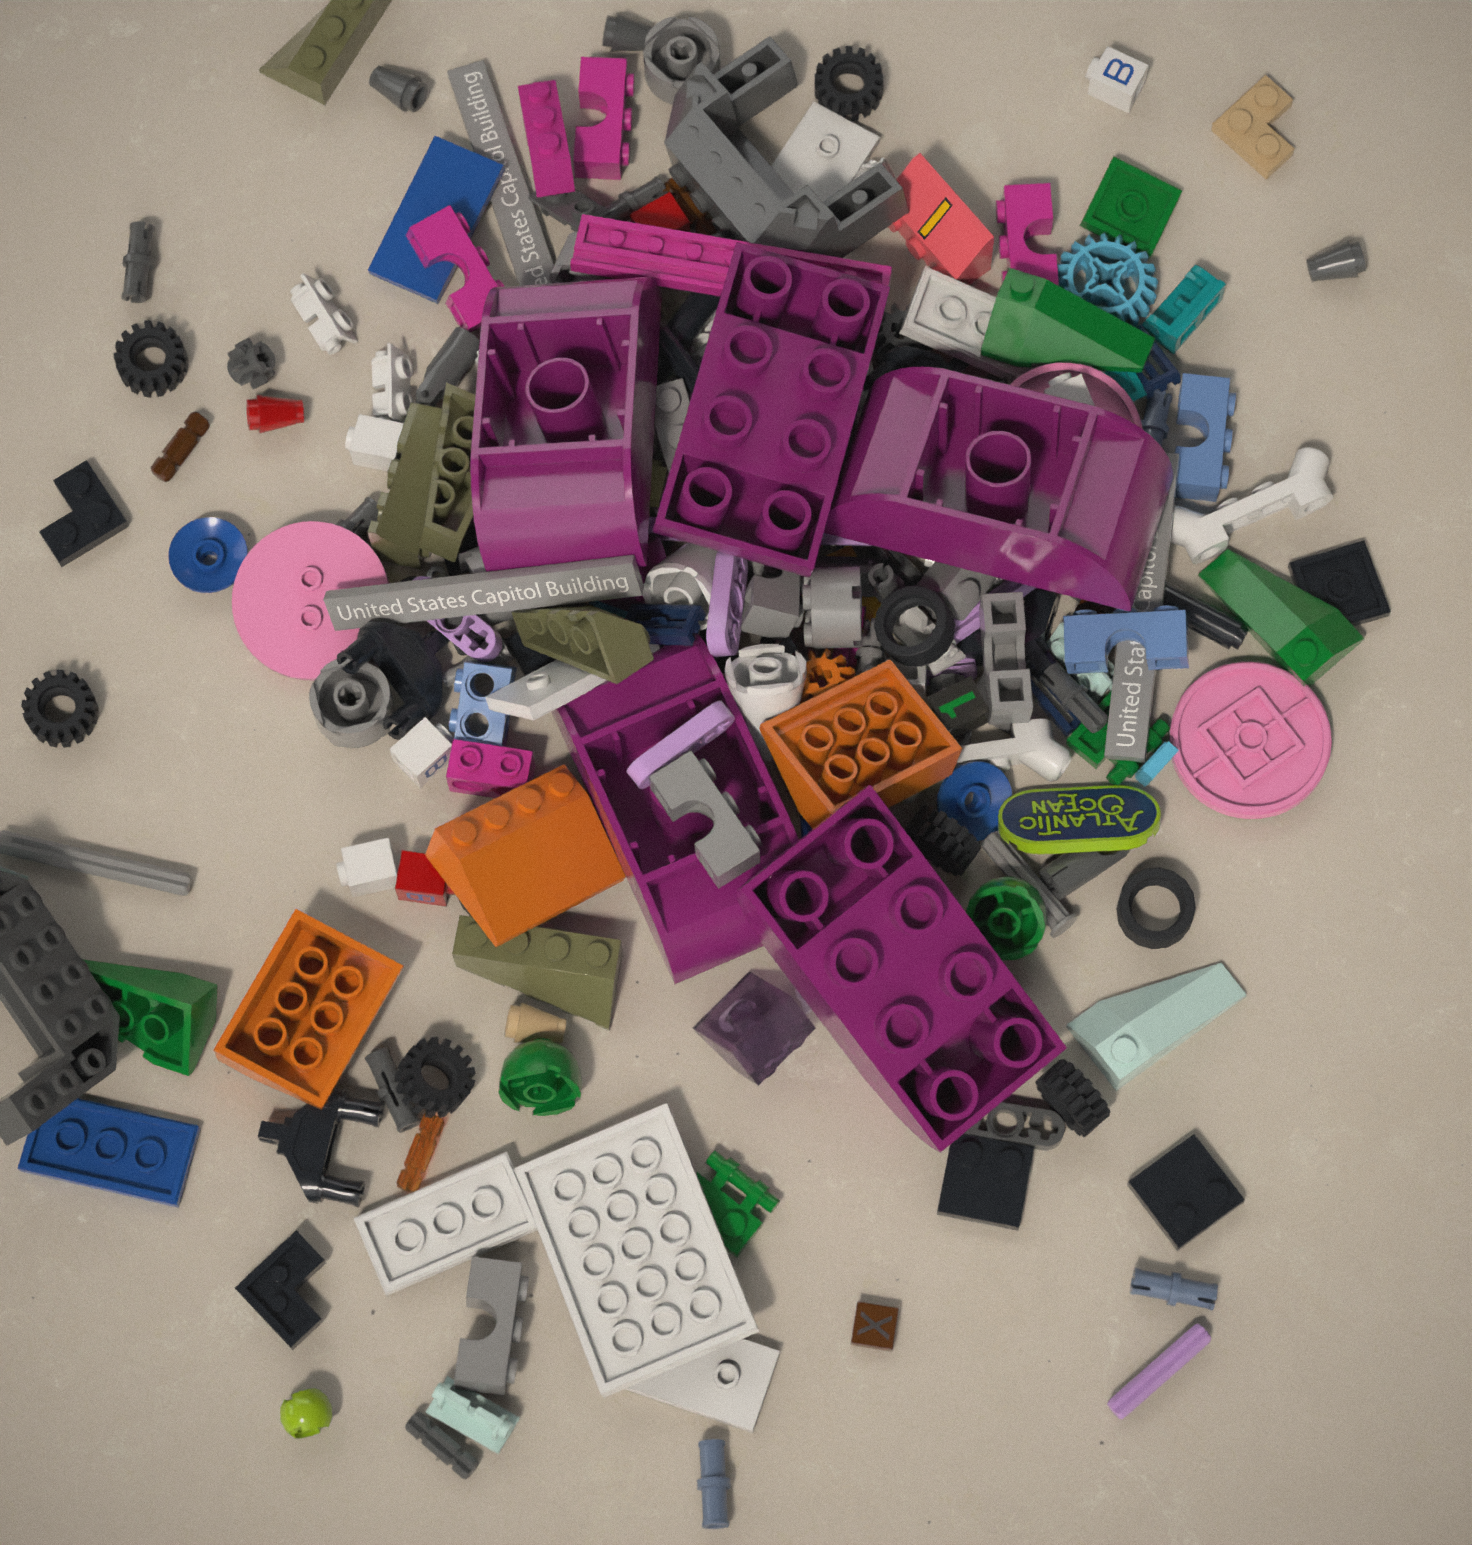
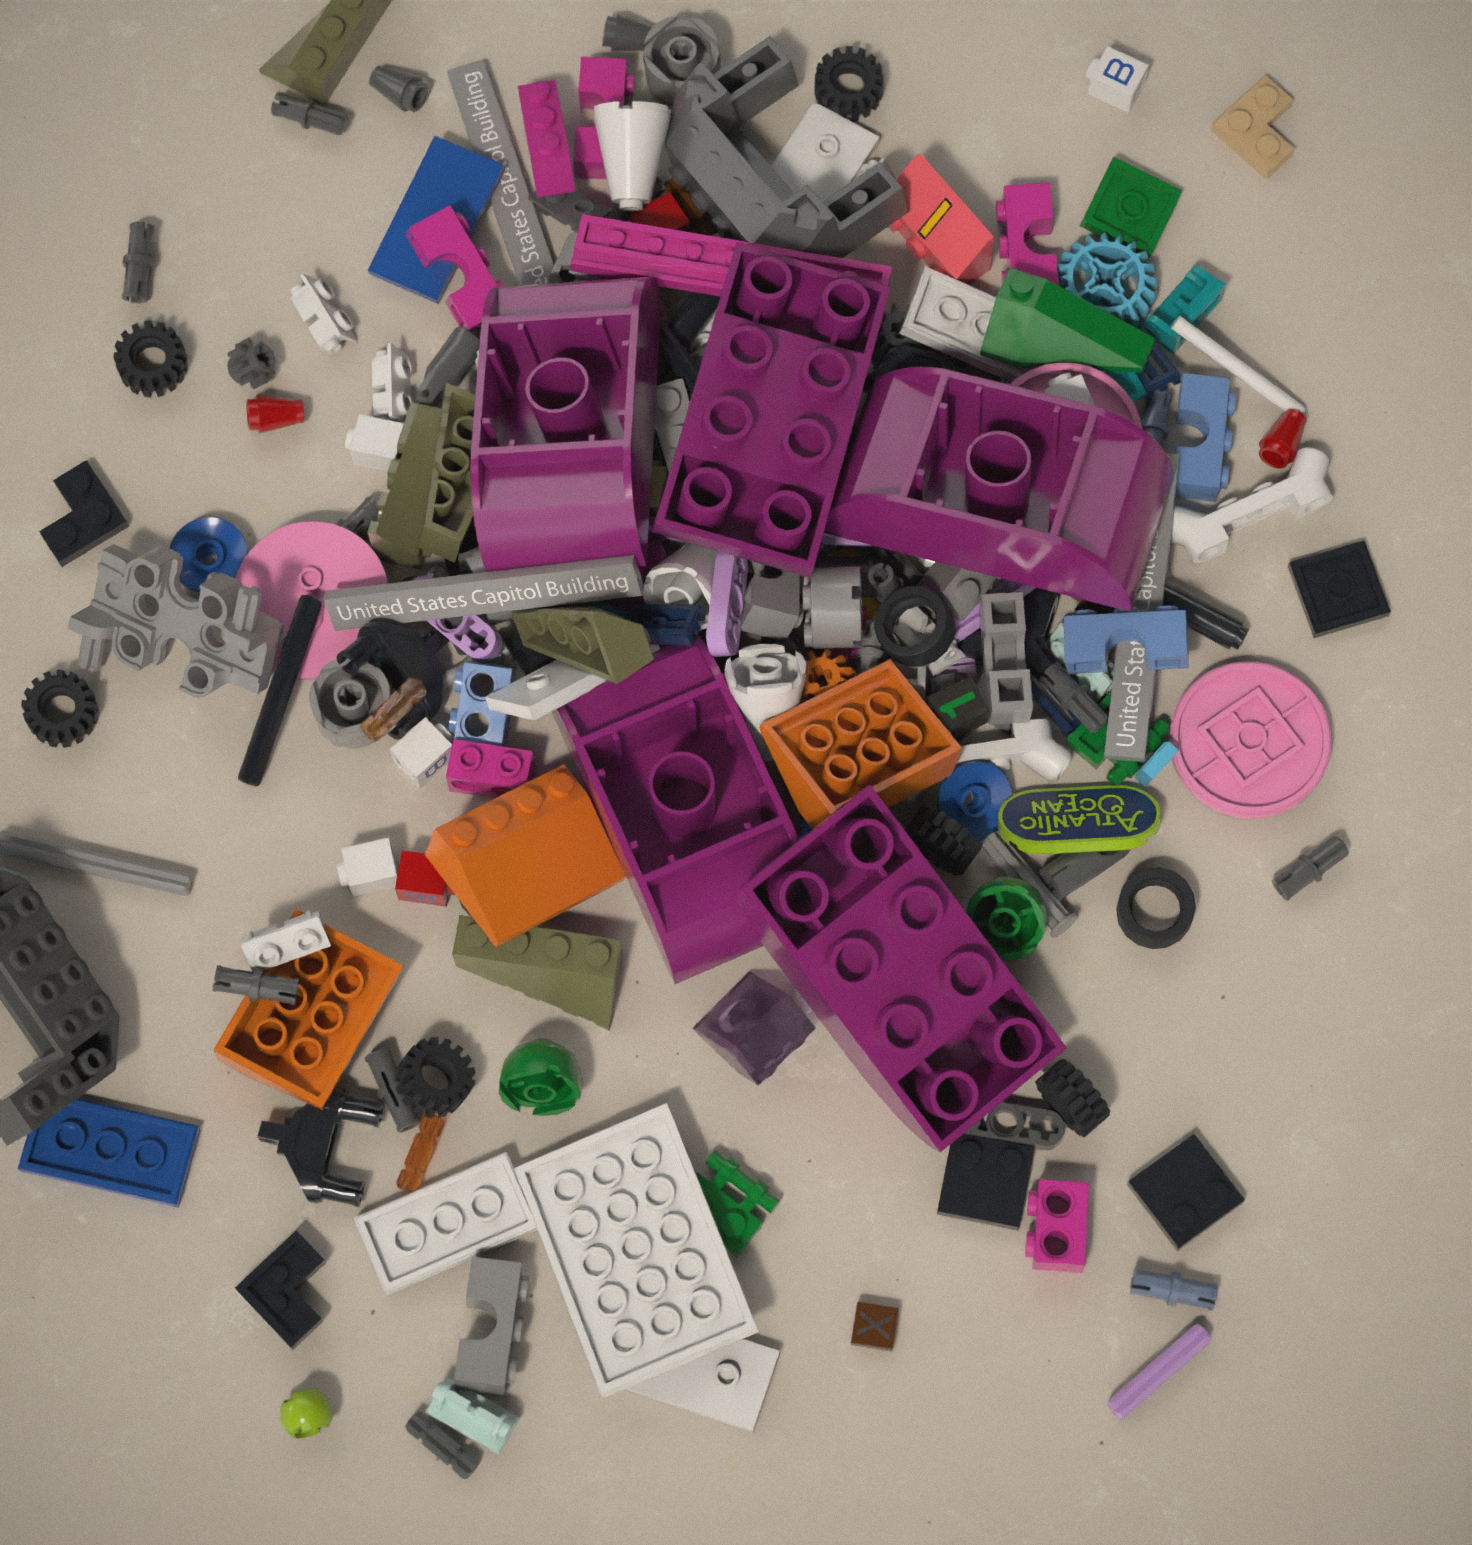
green wedge [83,959,218,1076] -> none
reddish brown axle [151,412,209,482] -> none
tan cone [504,1002,566,1043] -> none
lavender beam [627,701,735,789] -> none
light grey arch [649,751,762,889] -> none
sand blue pin [697,1439,731,1529] -> none
light aqua wedge [1066,963,1247,1091] -> none
green wedge [1198,549,1364,687] -> none
dark grey cone [1306,240,1366,282] -> none
none -> light grey gear [68,544,287,698]
none -> dark grey pin [213,965,300,1005]
none -> black axle [238,594,322,786]
none -> white hinge [240,910,331,972]
none -> dark grey axle [271,91,348,135]
none -> clear orange axle [360,678,427,741]
none -> white cone [593,101,671,211]
none -> dark pink brick [1025,1179,1089,1273]
none -> white bar [1171,316,1306,414]
none -> red cone [1259,409,1307,469]
none -> dark grey axle [1272,837,1349,901]

